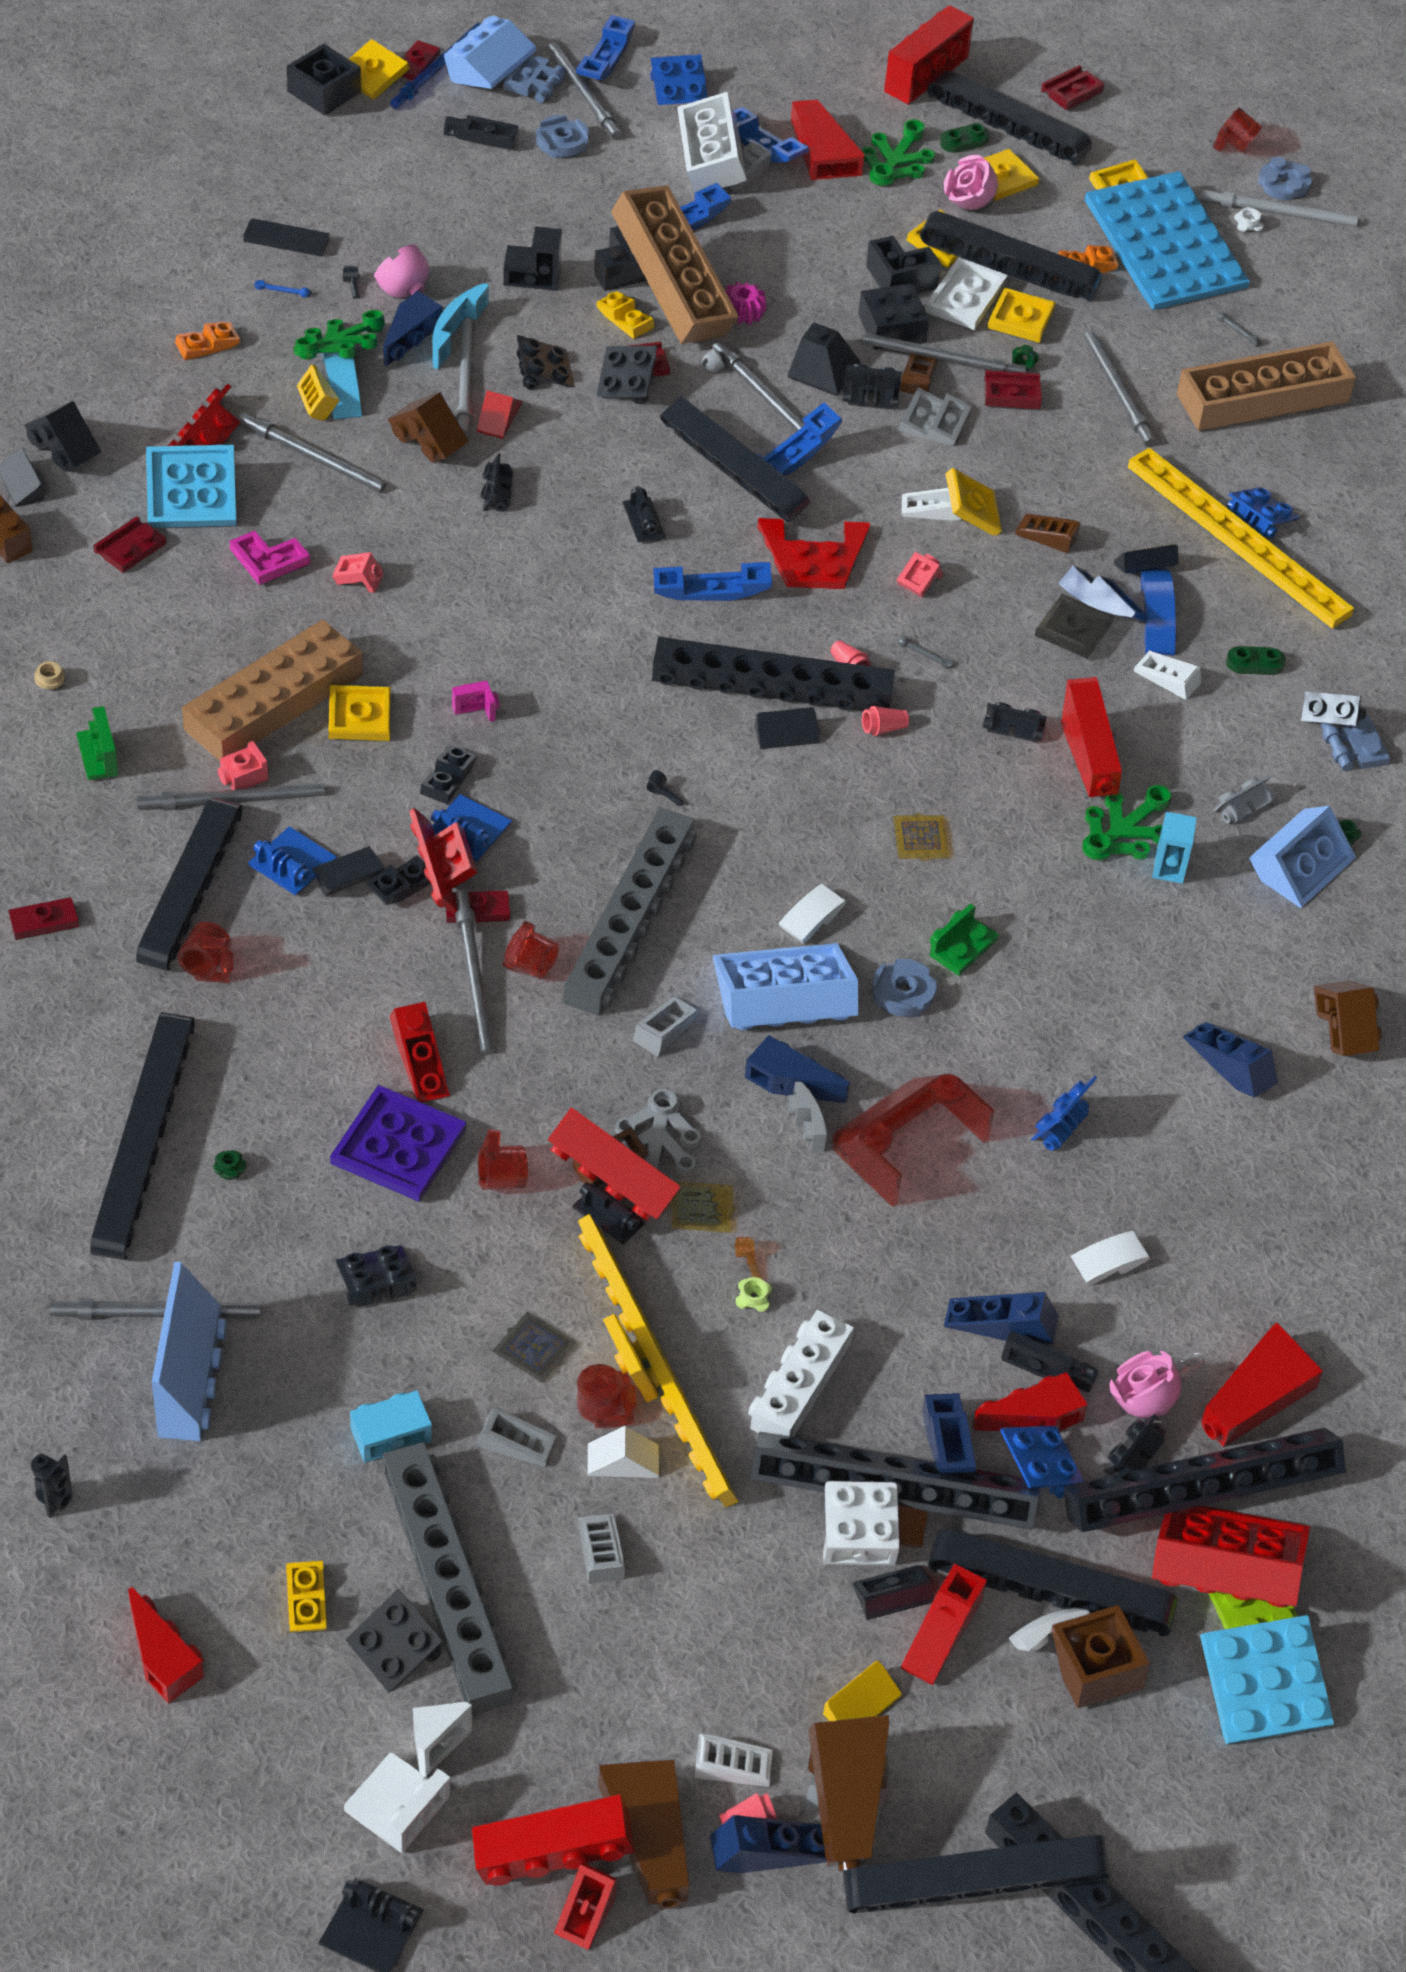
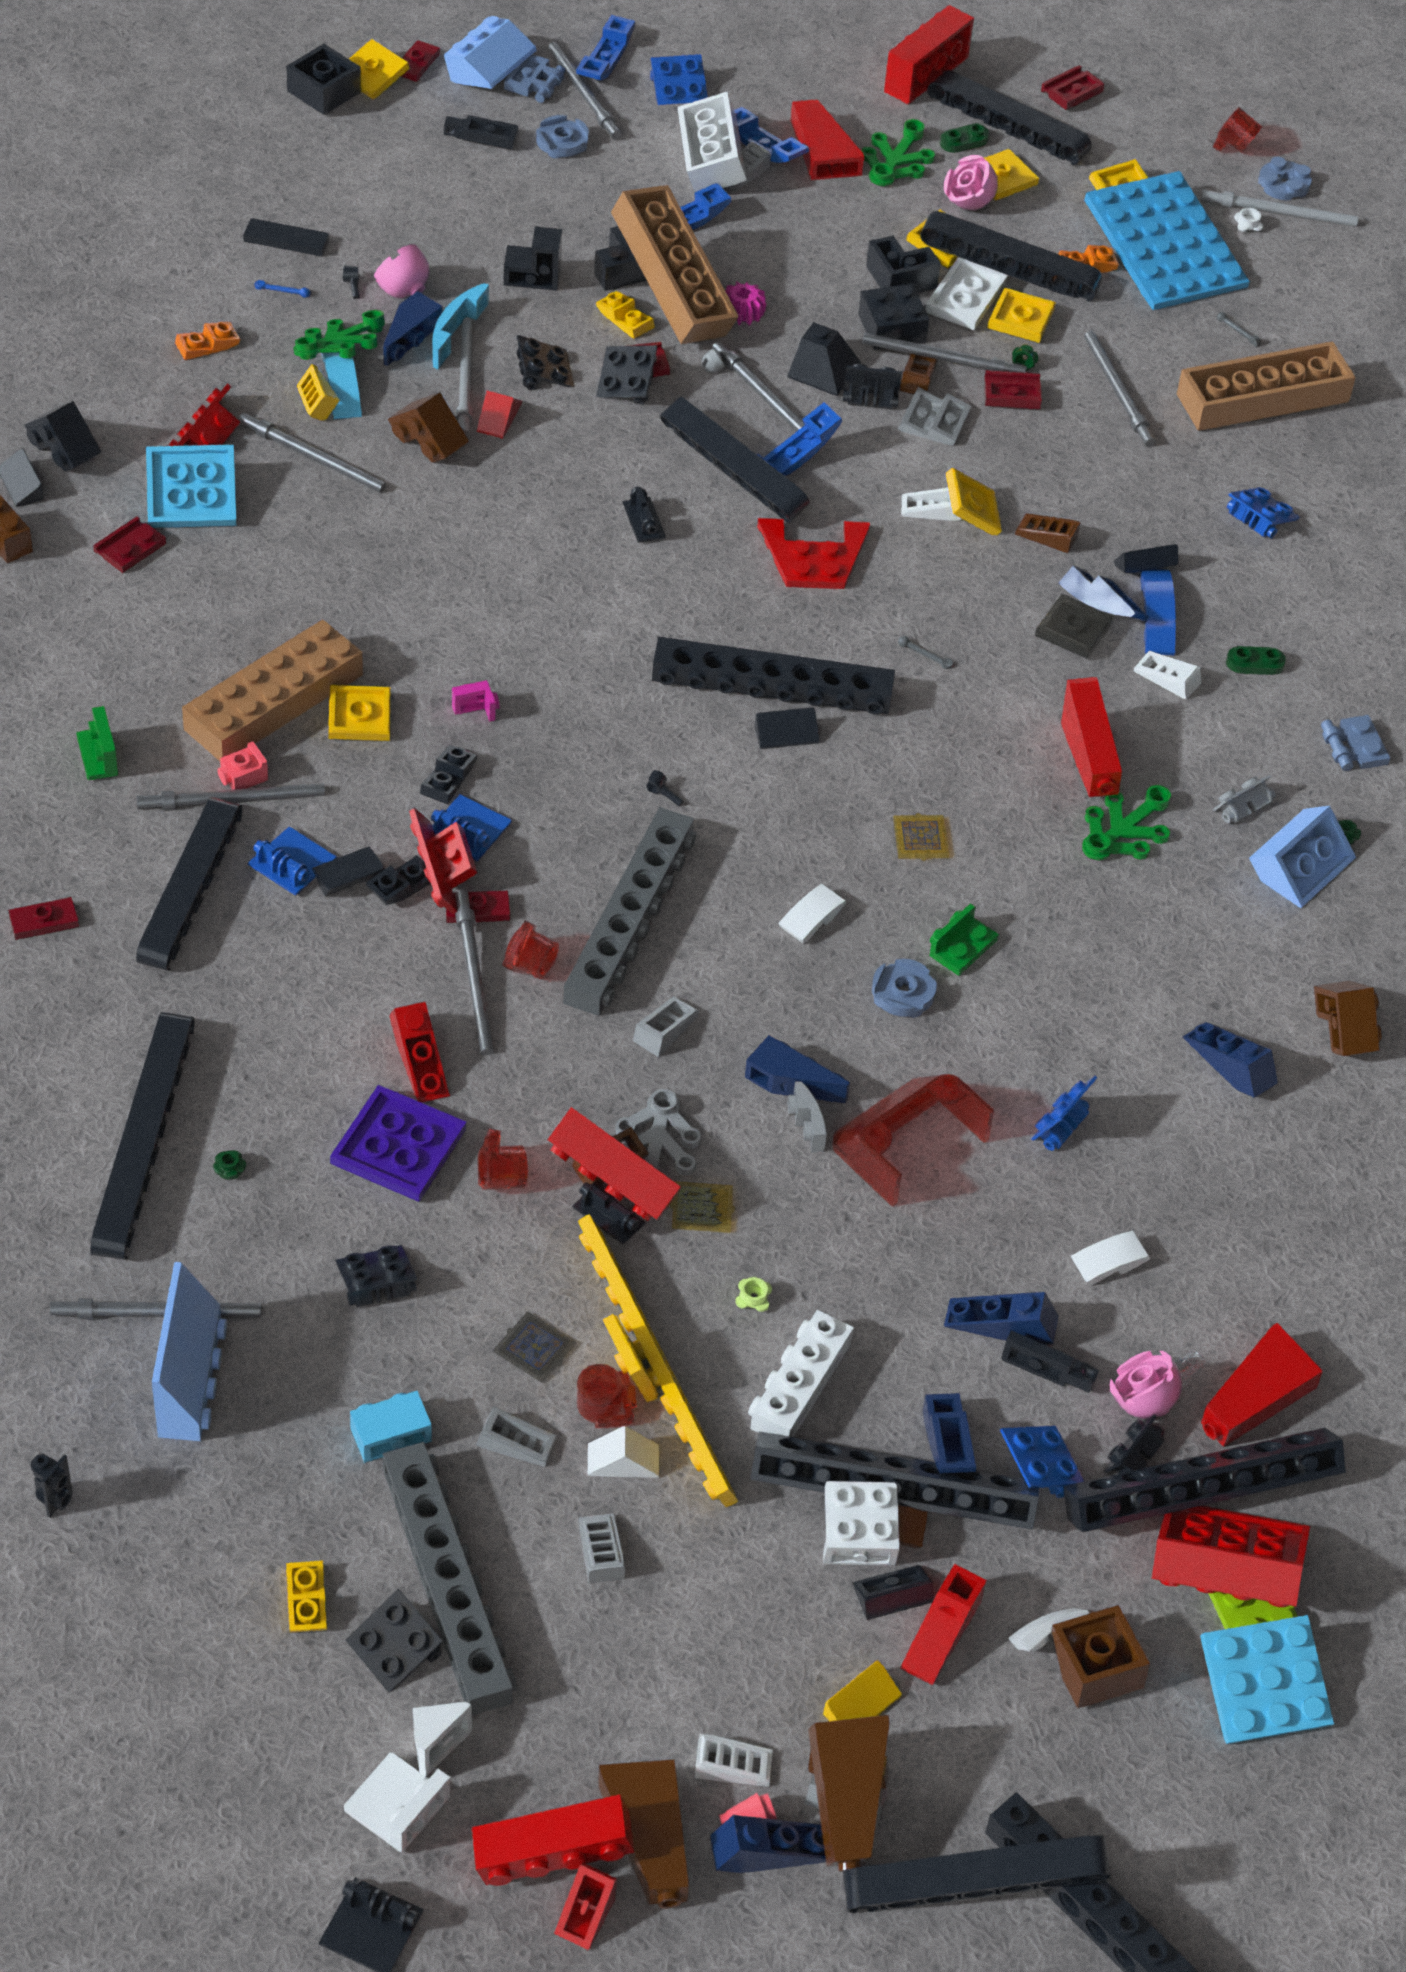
tan plate [34,661,65,690] -> none
red slope [128,1587,204,1704] -> none
clear red piece [177,922,234,983] -> none
dark pink plate [229,530,310,585] -> none
coral bracket [332,552,383,593] -> none
clear blue bar [390,23,481,109] -> none
black hinge [480,453,513,512] -> none
blue slope [653,562,772,601] -> none
light blue slope [713,943,858,1030] -> none
clear orange hand [734,1237,762,1279] -> none
coral cone [830,640,871,666] -> none
coral cone [862,706,909,736] -> none
coral bracket [897,552,943,598] -> none
black beam [928,1529,1178,1637] -> none
red slope [972,1372,1088,1432] -> none
black hinge [982,702,1047,742] -> none
yellow plate [1128,448,1354,629] -> none
medium azure brick [1152,812,1197,883] -> none
hinge [1301,692,1367,726] -> none

